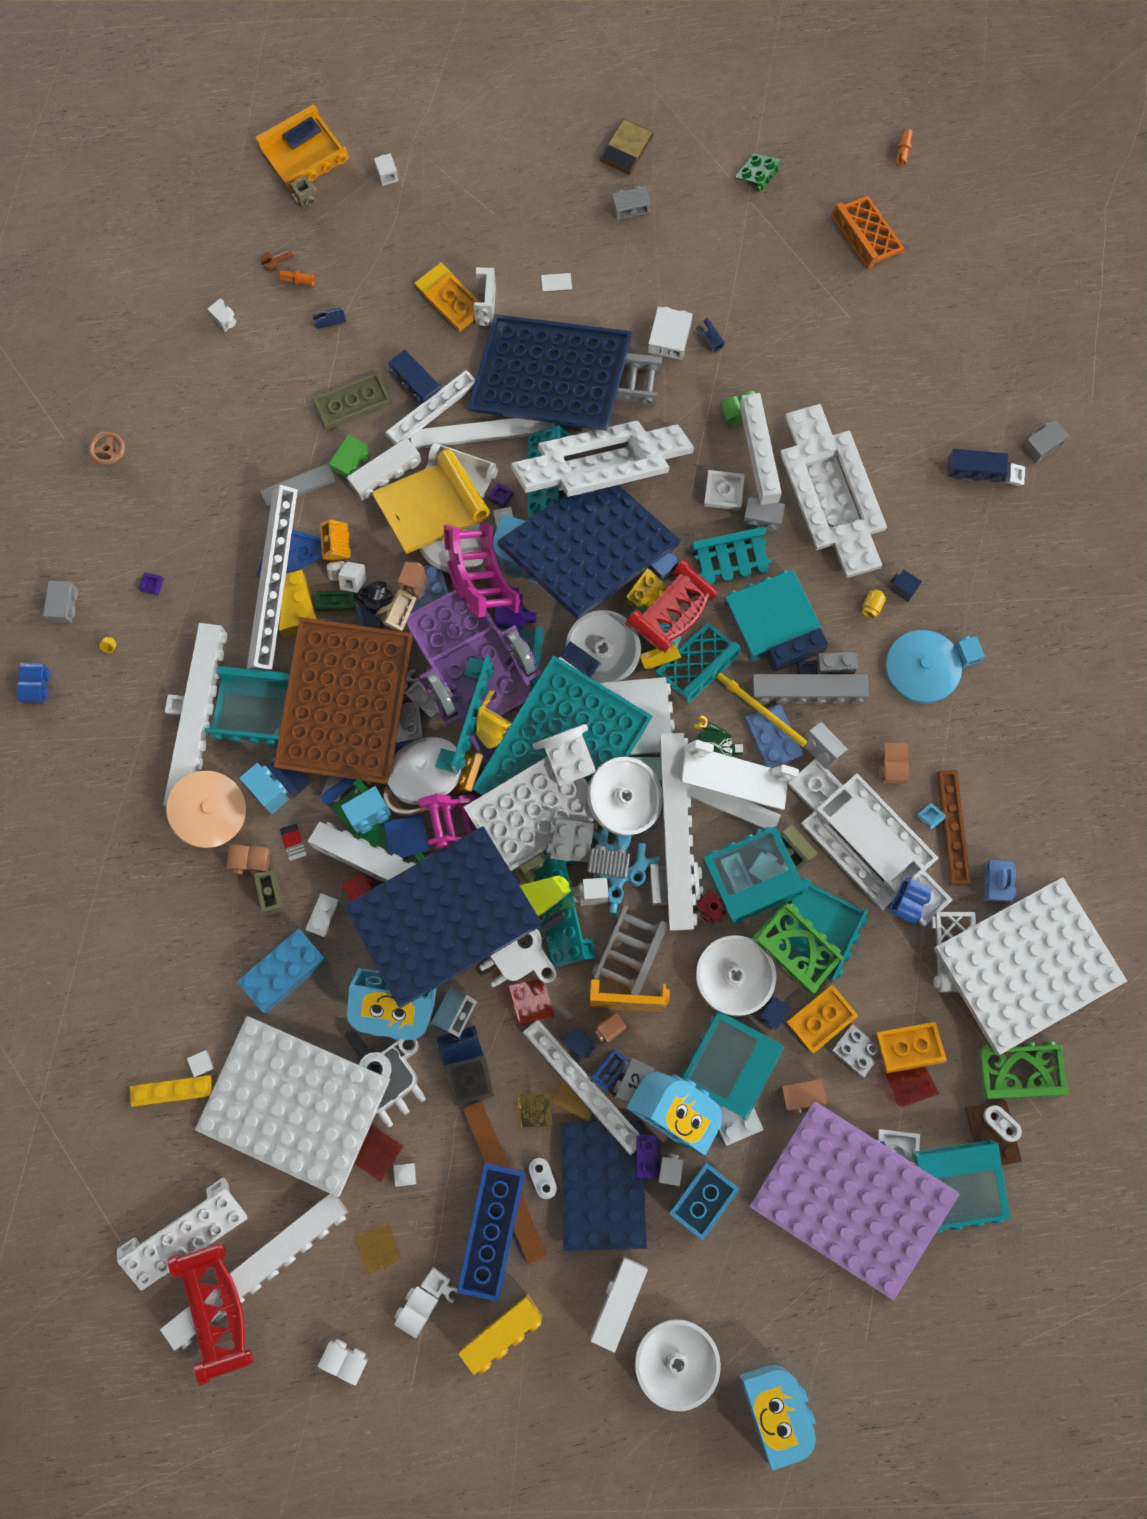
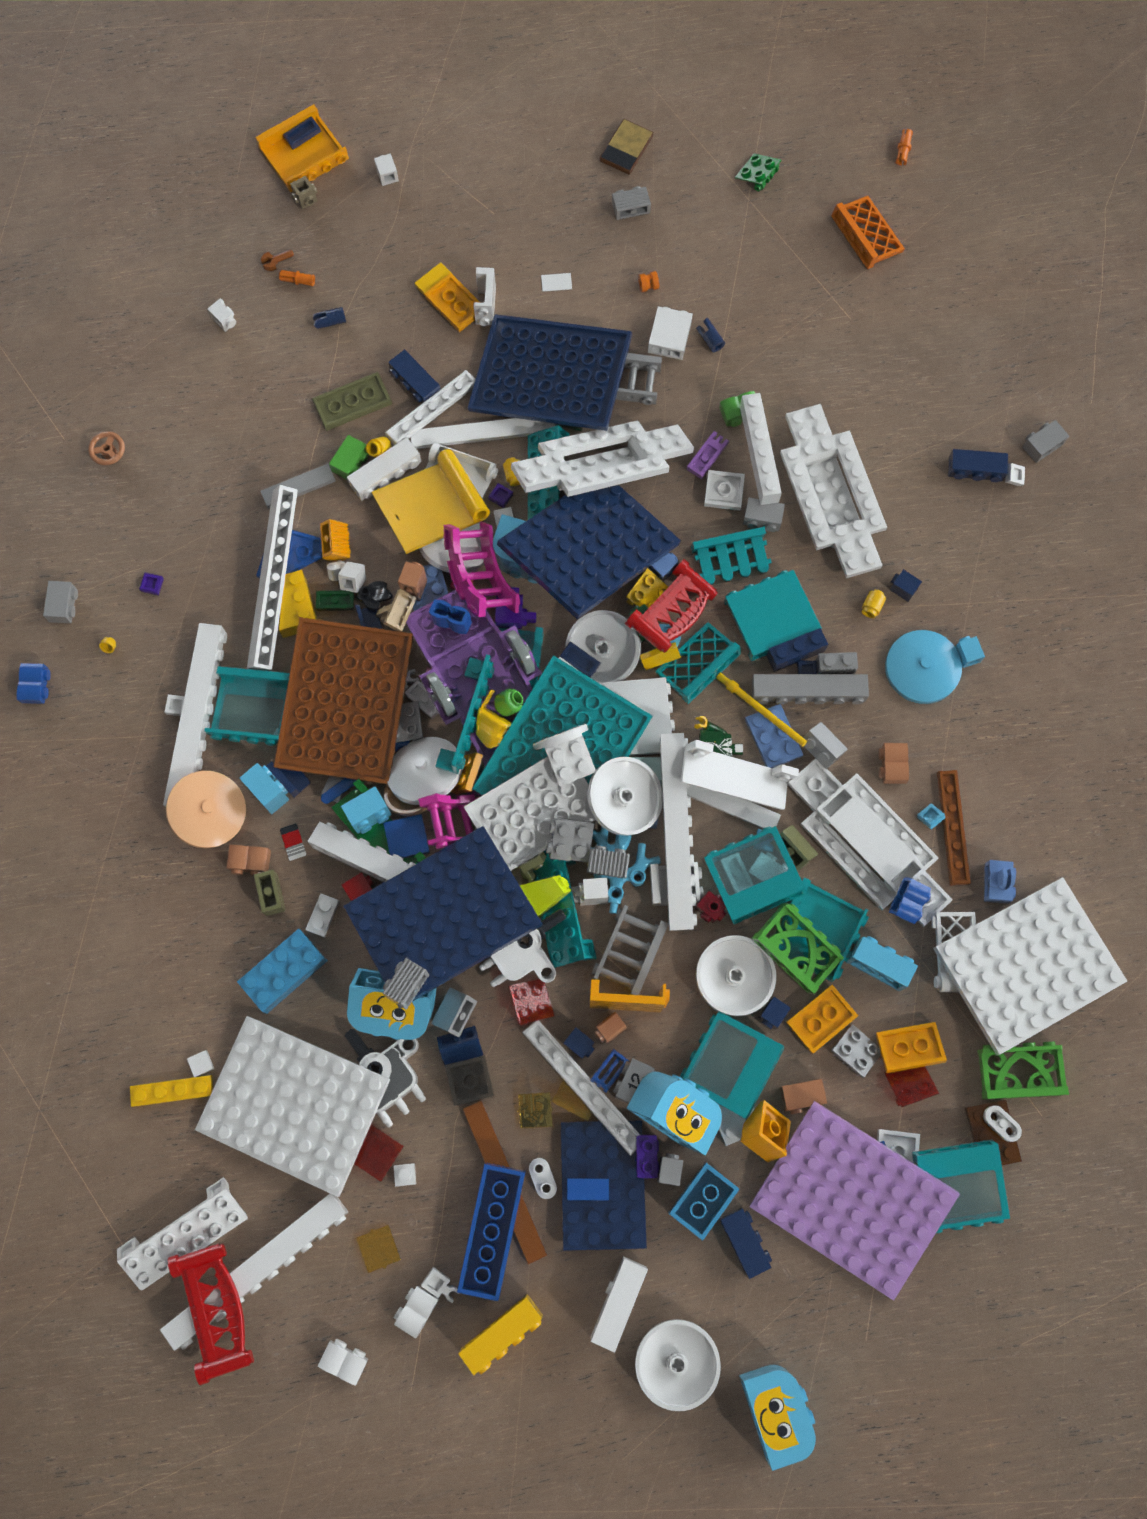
none -> yellow brick [366,436,392,457]
none -> light grey brick [383,958,429,1009]
none -> blue brick [429,600,472,634]
none -> bright green head [494,688,523,716]
none -> yellow brick [503,457,521,486]
none -> blue tile [567,1179,609,1201]
none -> orange wheel [638,271,660,292]
none -> medium lavender hinge [687,431,729,479]
none -> dark blue brick [719,1208,772,1279]
none -> light orange slope [740,1100,791,1162]
none -> medium azure brick [846,936,918,991]

